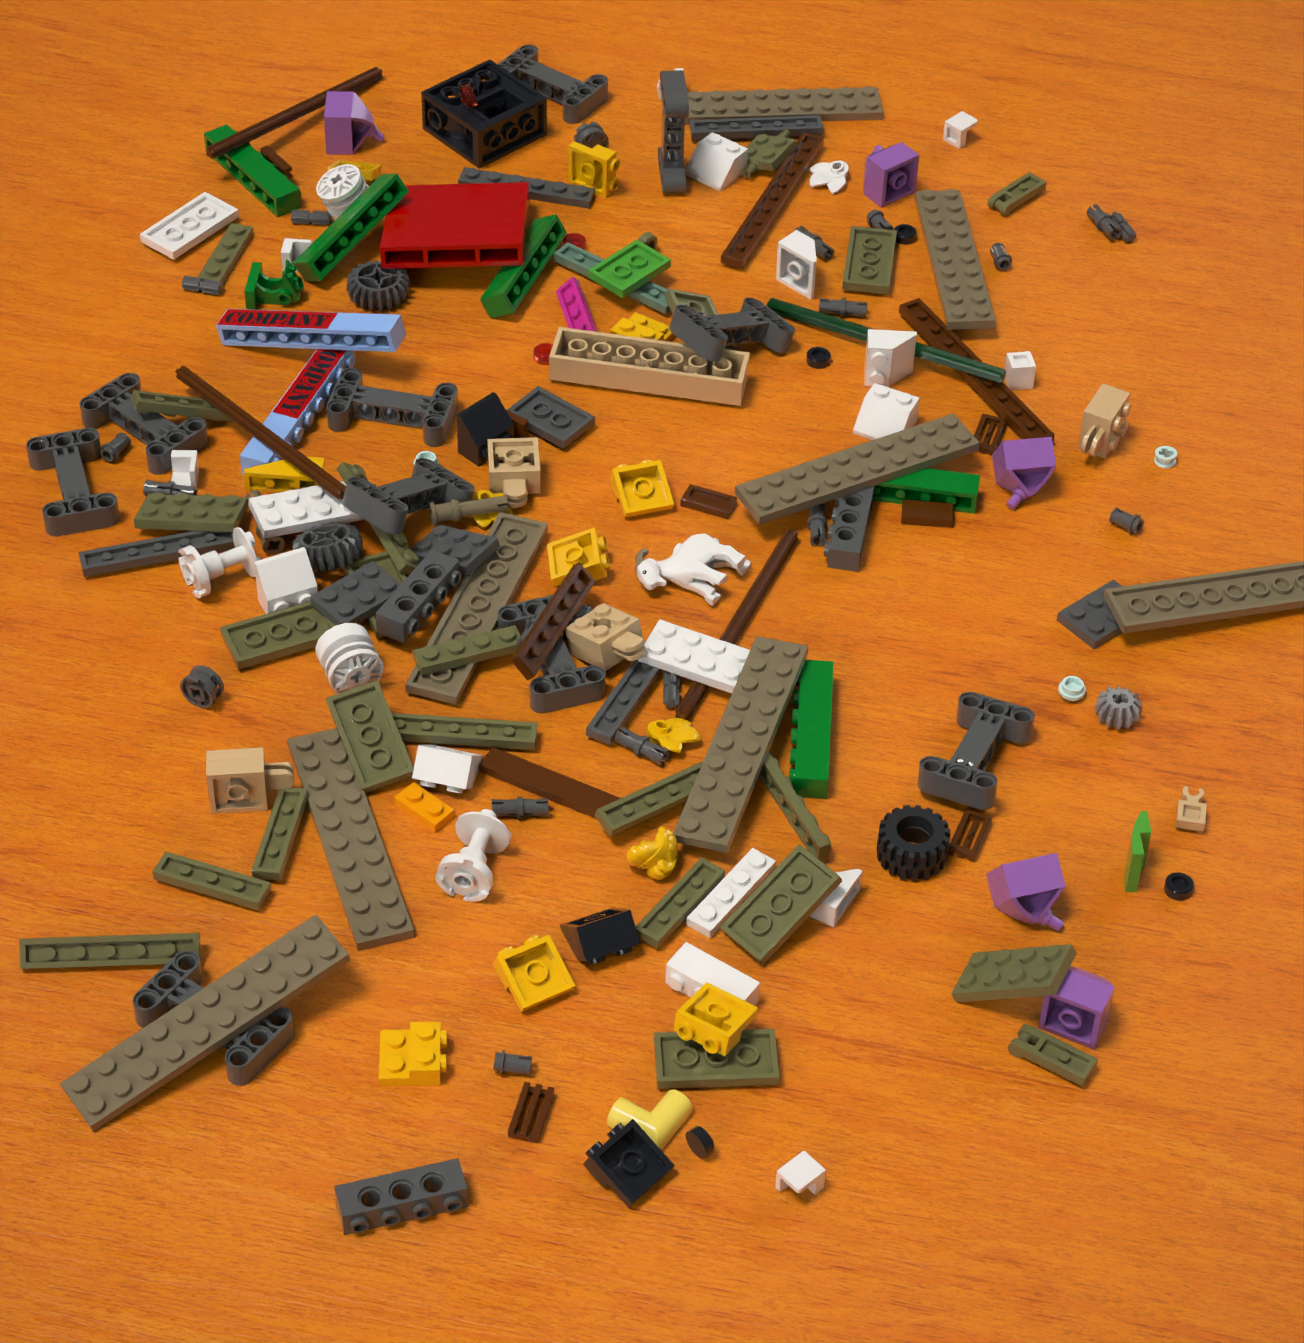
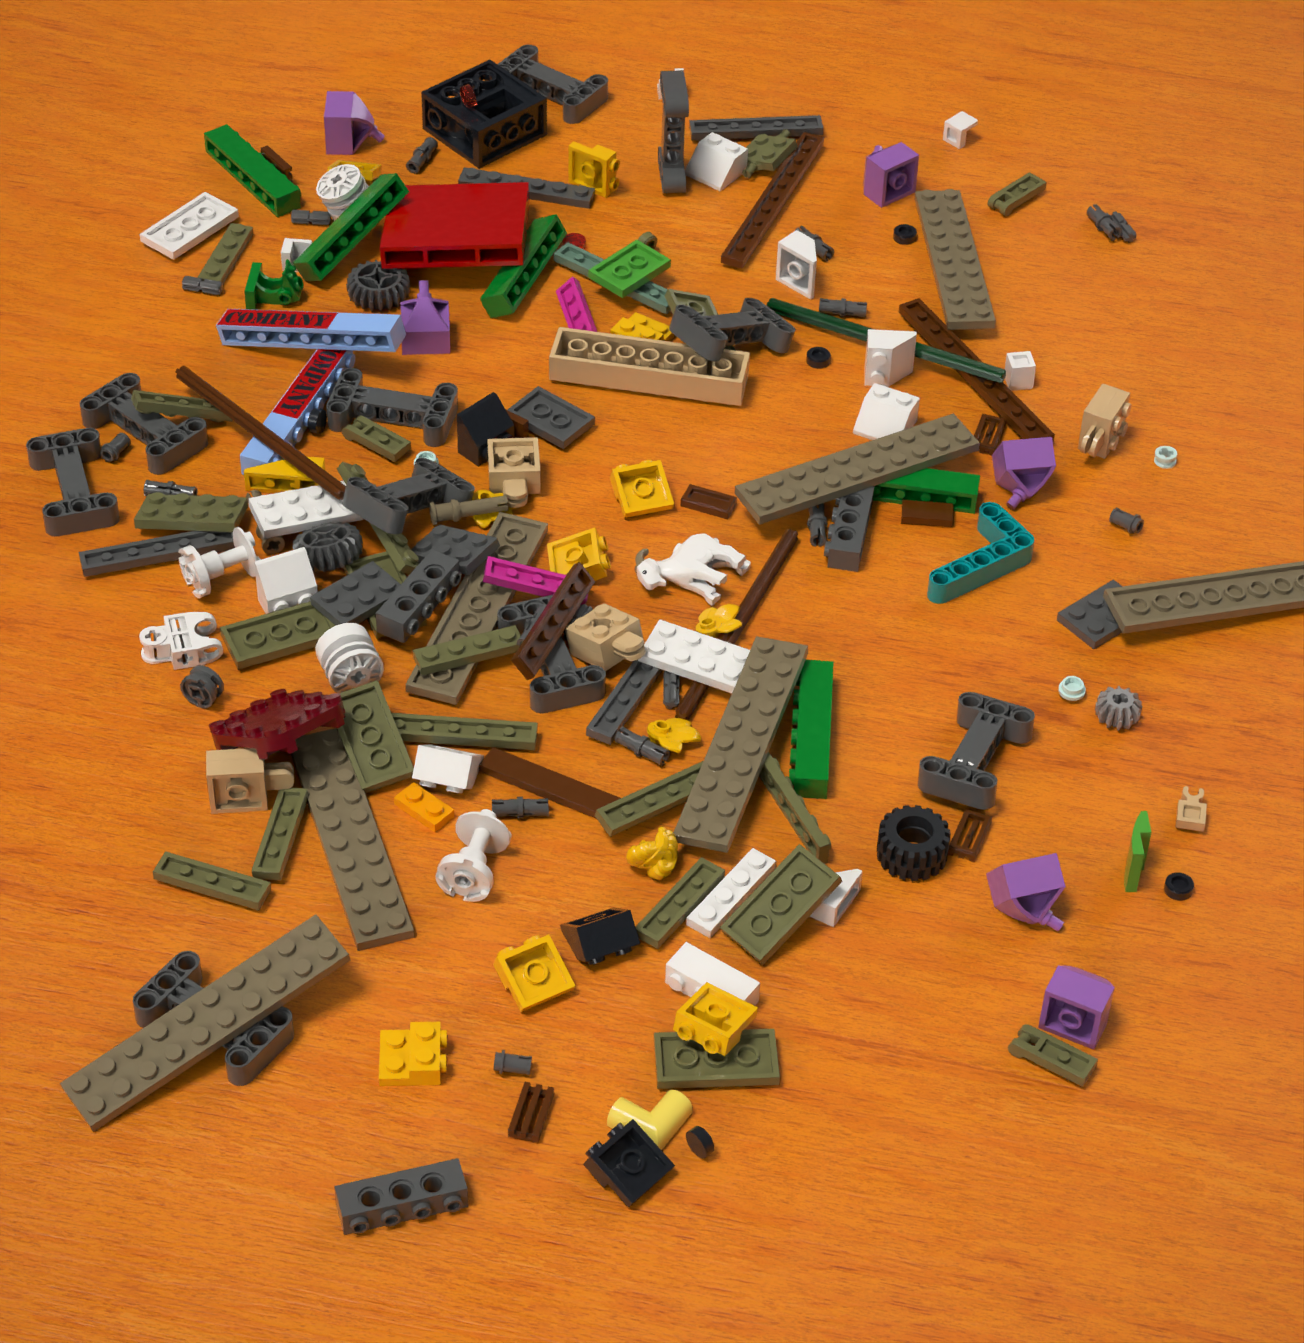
olive plate [19,932,201,969] -> none
white panel [171,450,199,487] -> none
reddish brown axle [206,67,383,159] -> none
clear red tile [533,343,553,365] -> none
dark grey wheel [574,122,609,149] -> none
dark tan plate [662,86,883,125] -> none
white panel [775,1151,826,1195] -> none
white plate [810,160,849,194] -> none
olive plate [842,226,897,294] -> none
dark grey pin [867,210,893,230] -> none
olive plate [951,944,1077,1002] -> none
dark grey pin [990,243,1012,270] -> none
none -> white piece [139,612,223,670]
none -> dark red plate [209,689,346,759]
none -> black tile [308,408,327,434]
none -> olive plate [342,416,411,462]
none -> medium lavender piece [401,280,450,355]
none -> dark grey pin [406,137,438,174]
none -> dark pink plate [483,556,588,605]
none -> yellow plate [695,604,742,638]
none -> teal beam [927,502,1034,604]

